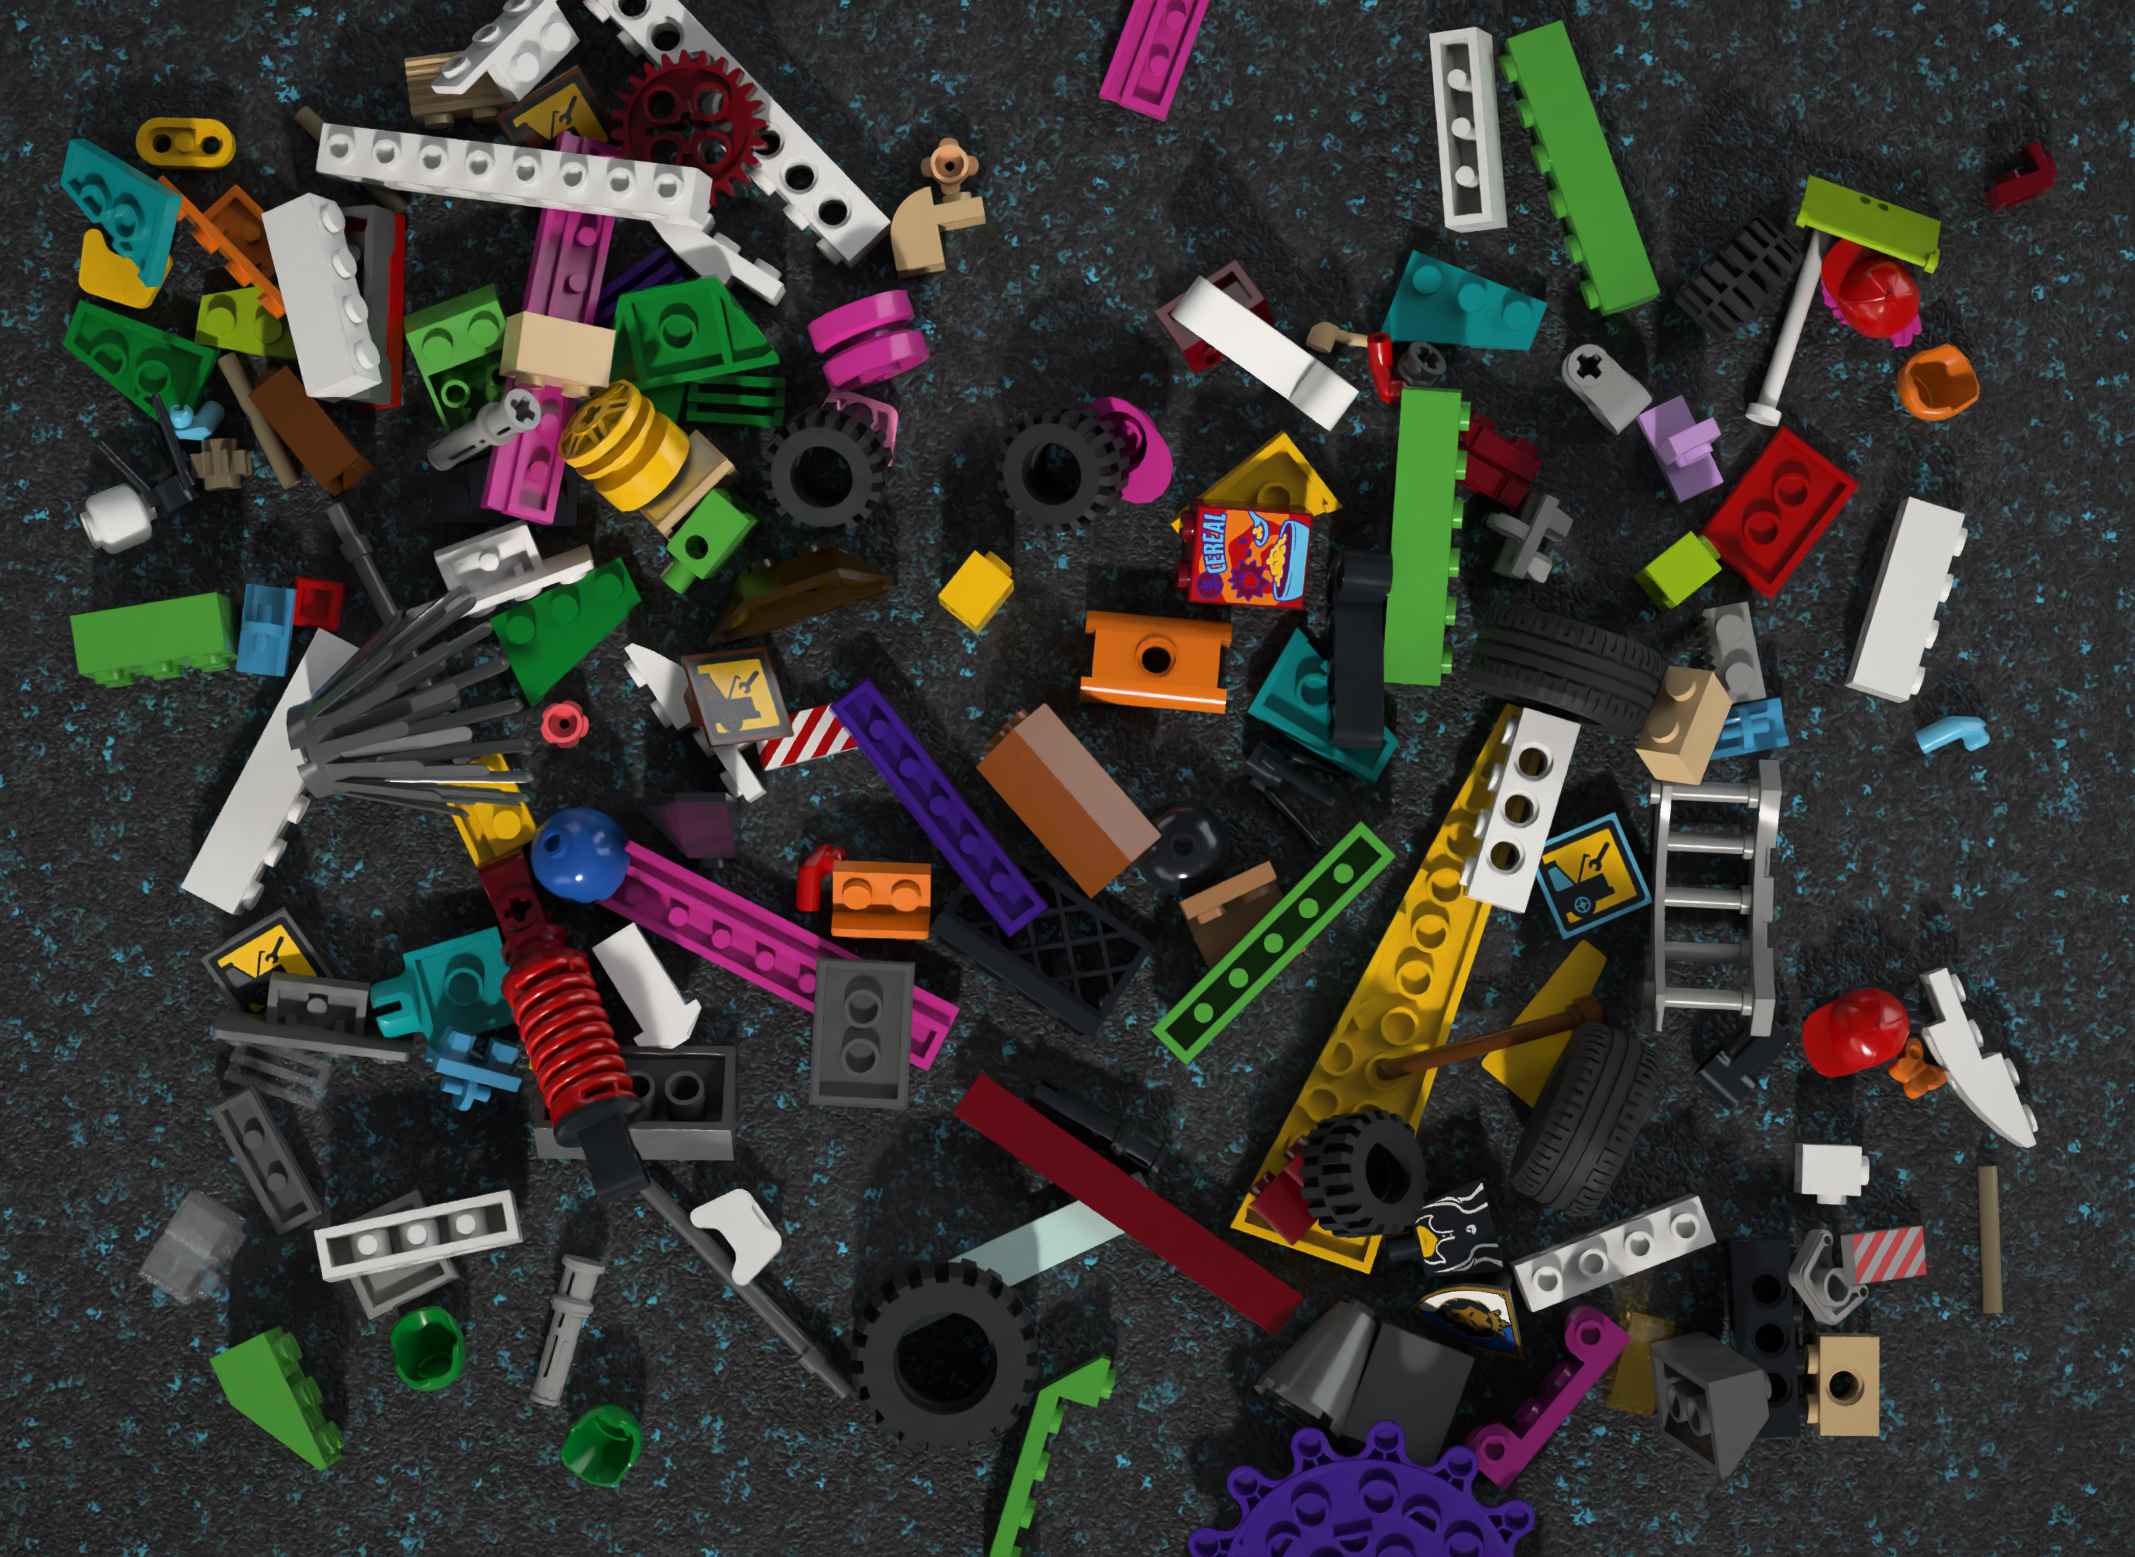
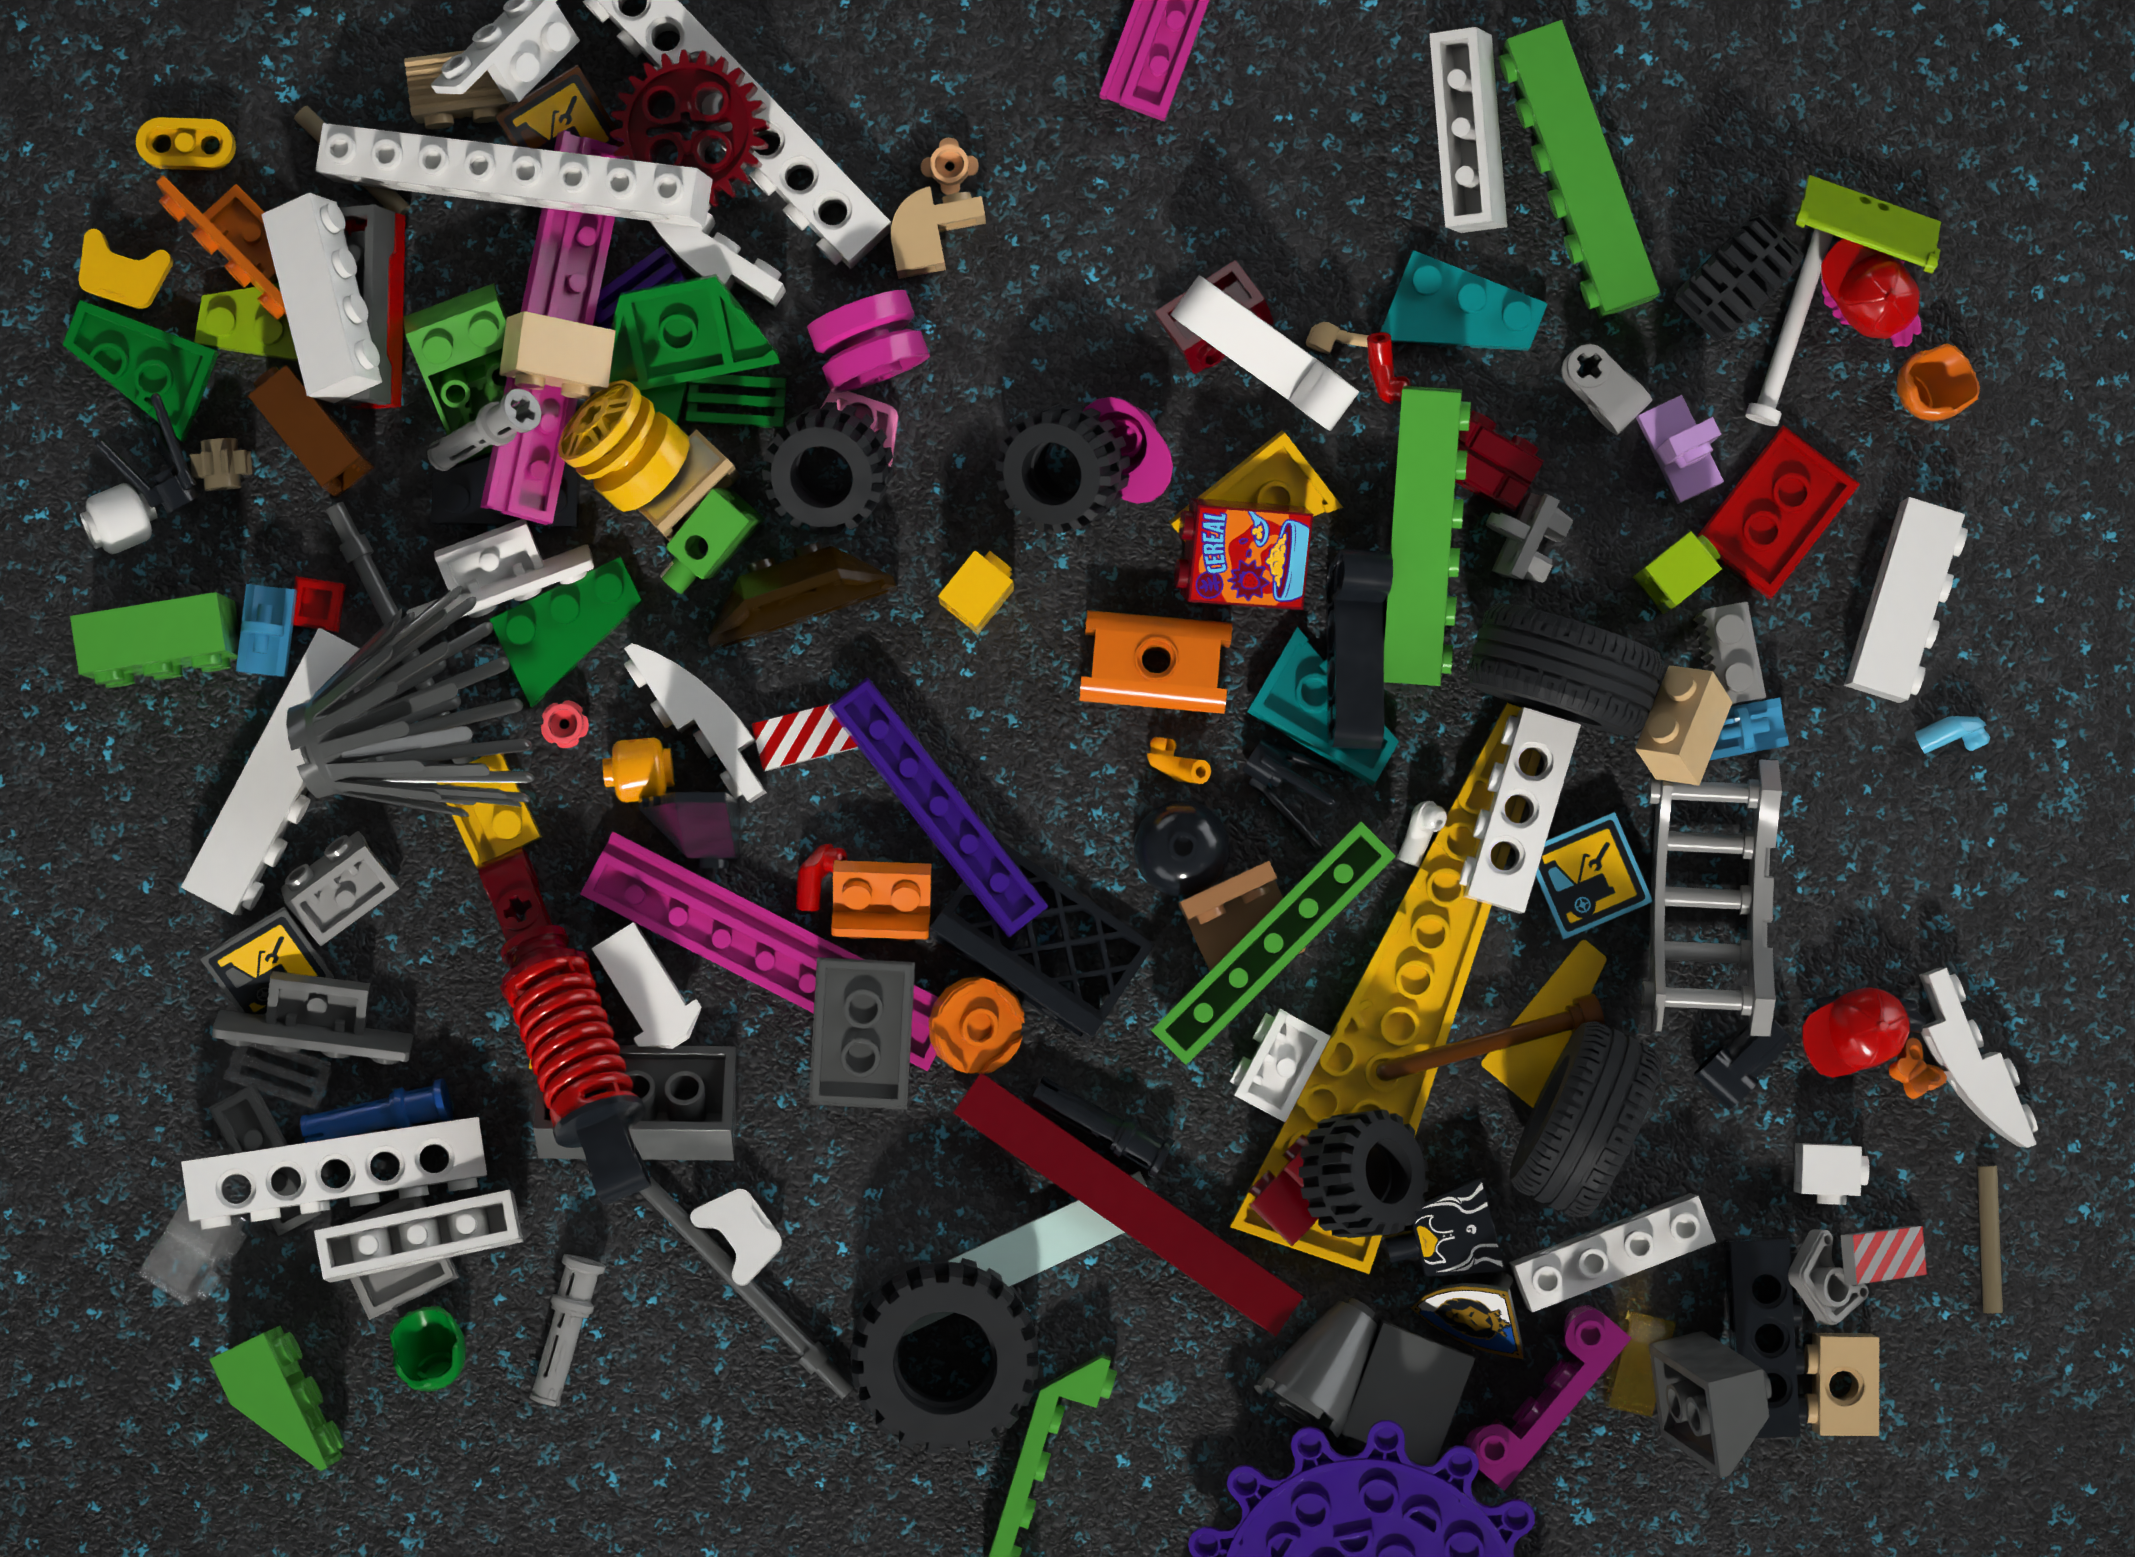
teal wing [60,138,182,287] -> none
medium azure arm [167,401,225,441] -> none
dark tan bar [217,352,301,489] -> none
teal plate [370,926,515,1047] -> none
dark azure hips [423,1025,521,1111] -> none
blue cylinder [530,806,630,907] -> none
green hair [560,1404,643,1487] -> none
piece [681,646,794,748] -> none
dark orange brick [976,703,1162,899] -> none
dark grey bush [1397,341,1446,388] -> none
dark red bracket [1985,141,2057,214] -> none
none -> white brick [181,1117,487,1230]
none -> light grey bracket [281,831,399,946]
none -> blue pin [300,1079,453,1143]
none -> light orange head [602,738,674,802]
none -> orange tile [928,976,1025,1074]
none -> light orange arm [1147,737,1211,784]
none -> white bracket [1229,1009,1331,1122]
none -> white arm [1397,801,1447,867]

